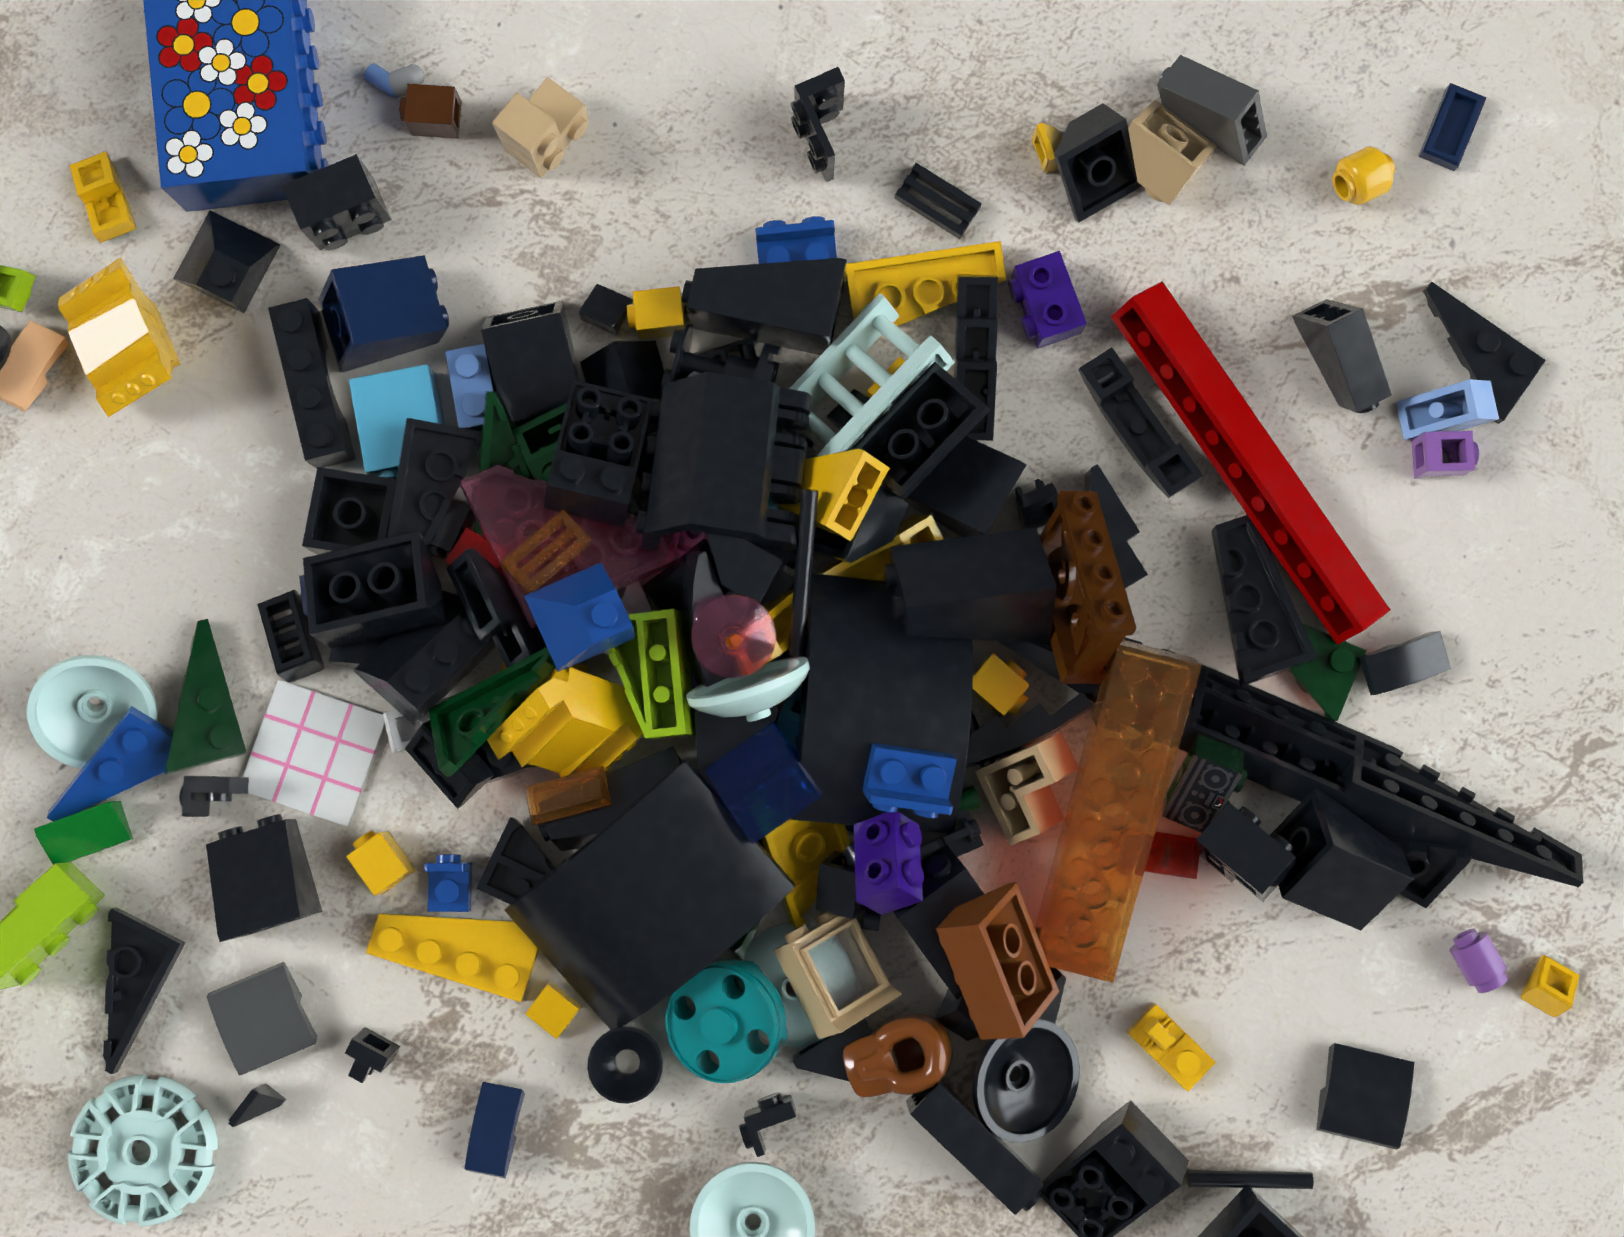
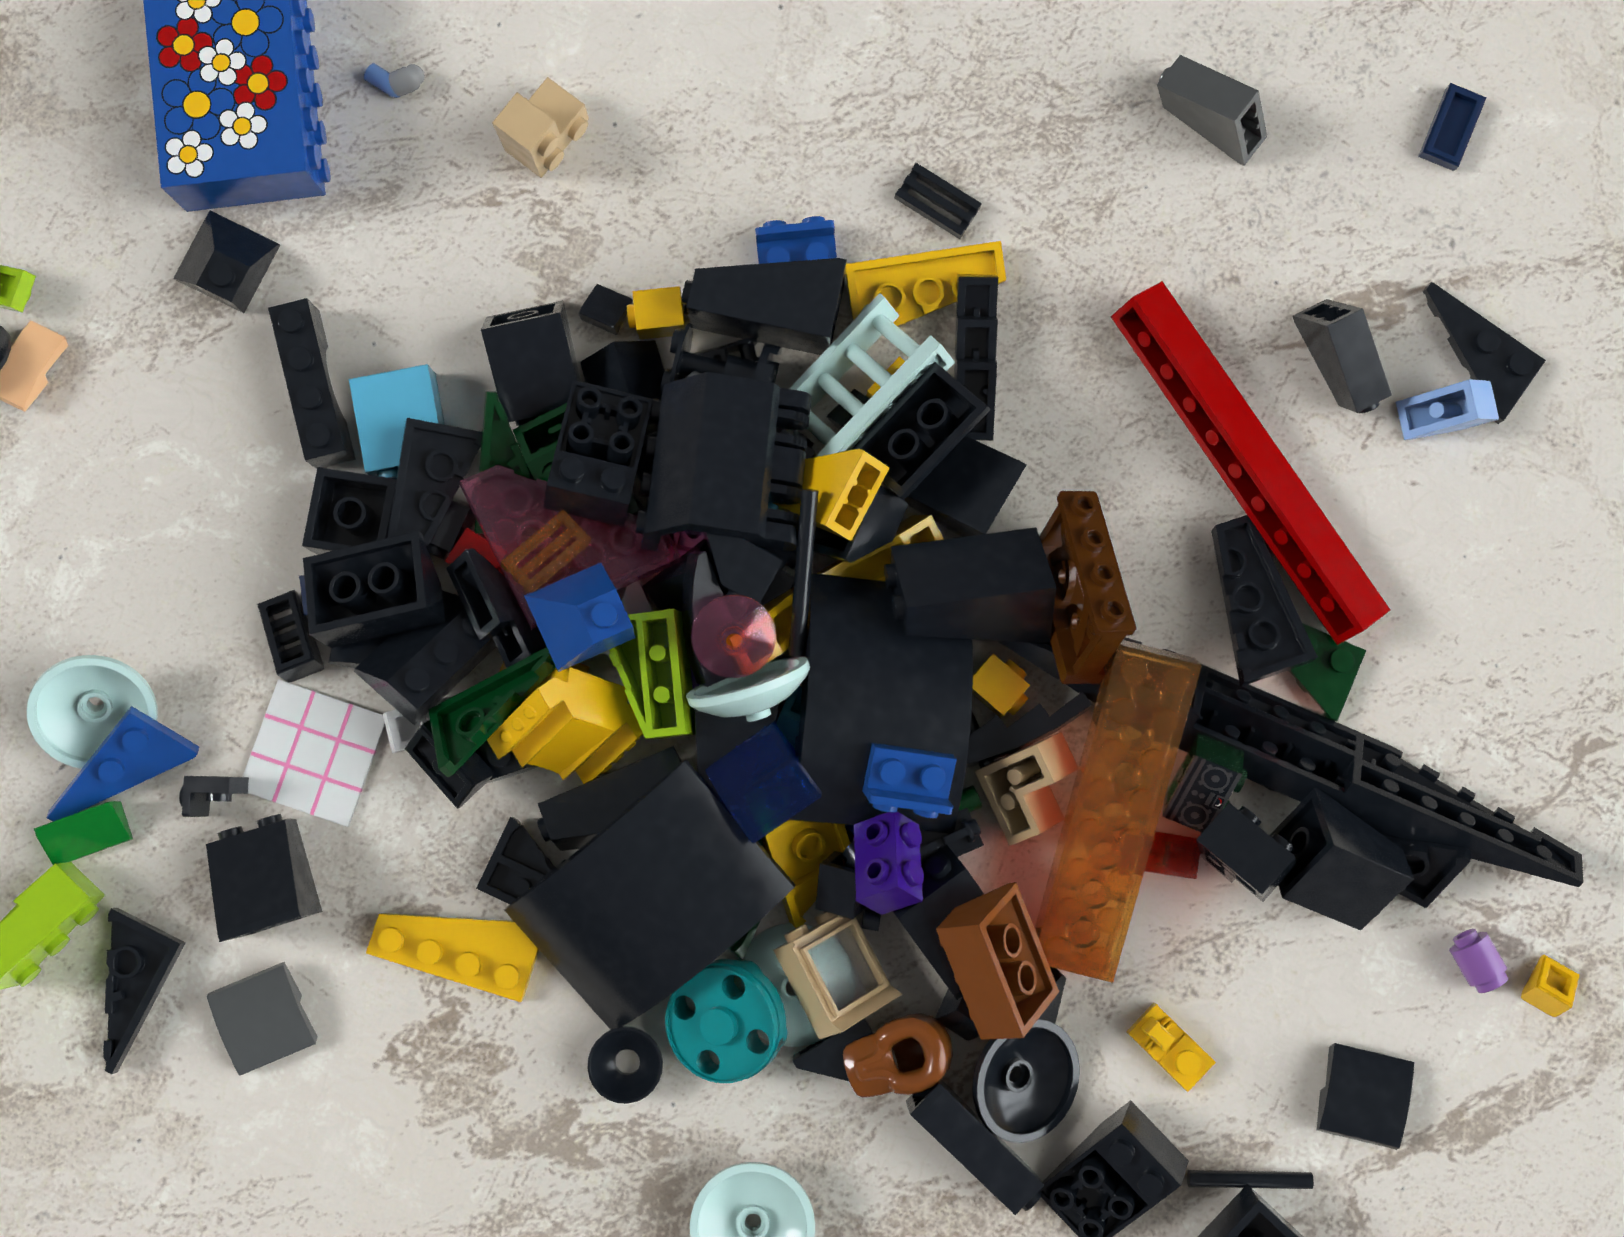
yellow slope [58,257,181,418] -> none
light aqua plate [68,1074,218,1227] -> none
yellow slope [69,151,137,243] -> none
dark green wing [164,619,246,775] -> none
black slope [228,1084,286,1127] -> none
black brick [281,154,392,250] -> none
dark blue slope [318,255,449,372] -> none
black tile [345,1027,400,1083] -> none
yellow brick [346,830,416,896] -> none
reddish brown brick [399,84,462,139] -> none
blue bracket [424,854,472,912] -> none
medium blue brick [445,344,498,432] -> none
dark blue slope [464,1082,525,1179] -> none
clear orange tile [524,765,611,826] -> none
yellow slope [525,981,583,1040] -> none
black bracket [739,1092,796,1157] -> none
black bracket [790,67,845,182] -> none
dark purple brick [1008,251,1087,349] -> none
black tile [1015,479,1059,529] -> none
yellow slope [1031,123,1062,174] -> none
black slope [1054,103,1142,223] -> none
black slope [1078,347,1203,498] -> none
black slope [1084,464,1148,589] -> none
tan slope [1128,100,1217,205] -> none
yellow head [1332,146,1395,205] -> none
black slope [1359,631,1451,695] -> none
medium lavender brick [1412,431,1479,479] -> none

